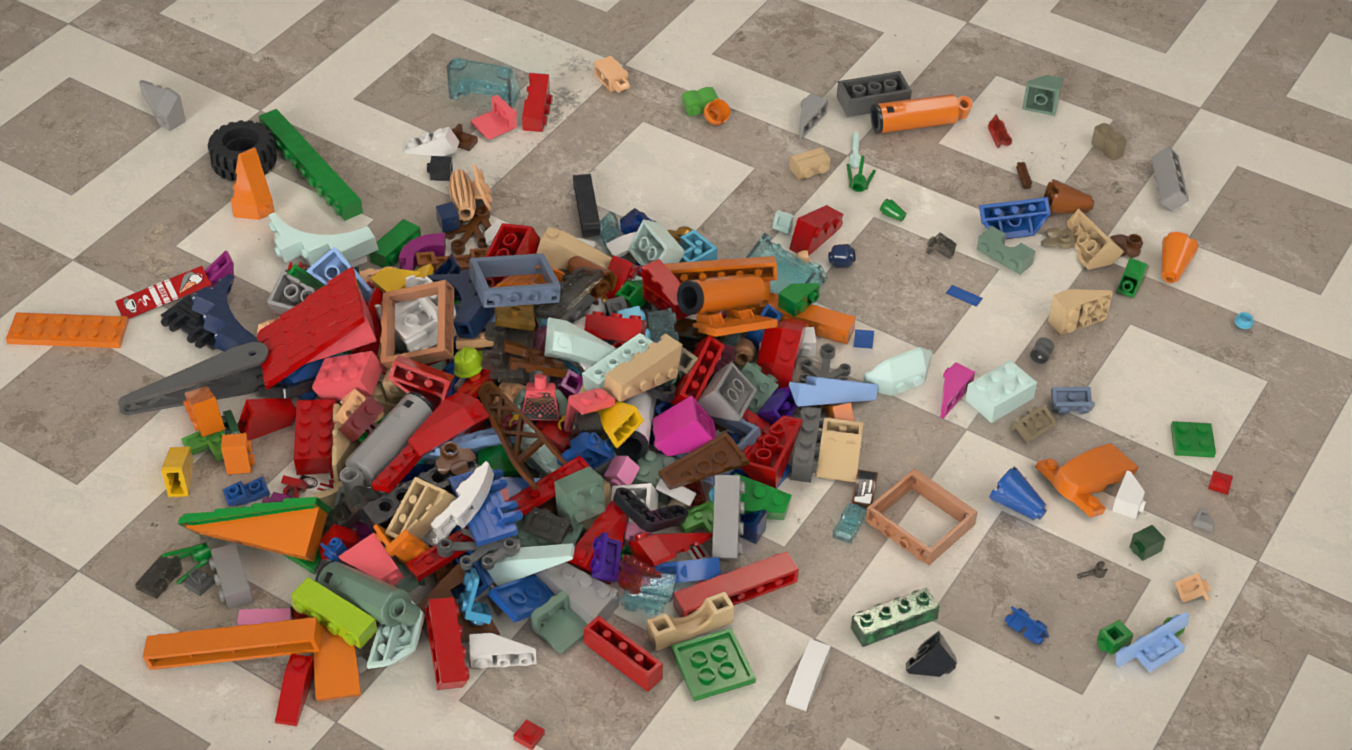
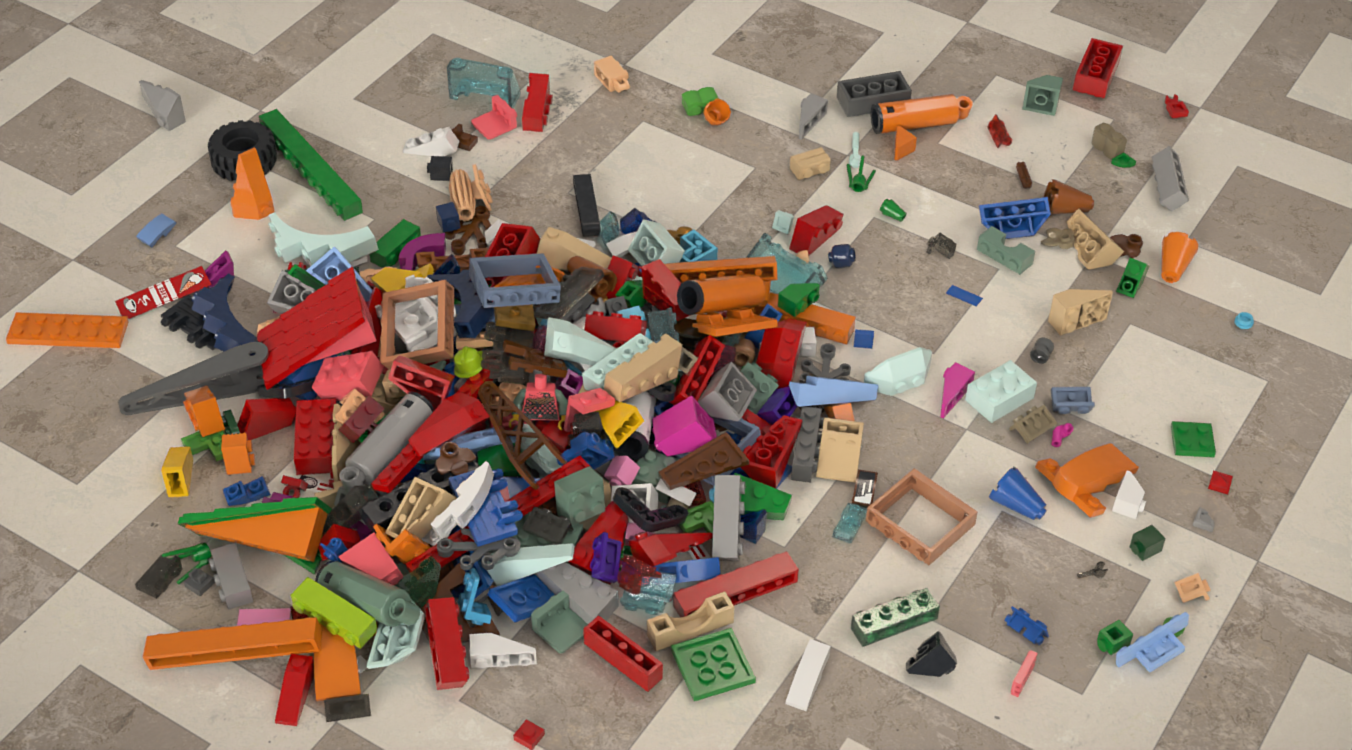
none -> medium blue slope [136,213,176,248]
none -> clear smoke slope [324,694,371,722]
none -> clear green slope [398,556,441,608]
none -> orange slope [894,125,917,160]
none -> coral tile [1011,650,1038,697]
none -> dark pink arm [1051,423,1074,447]
none -> red brick [1073,38,1123,98]
none -> green tile [1111,152,1136,168]
none -> red plate [1165,94,1189,118]

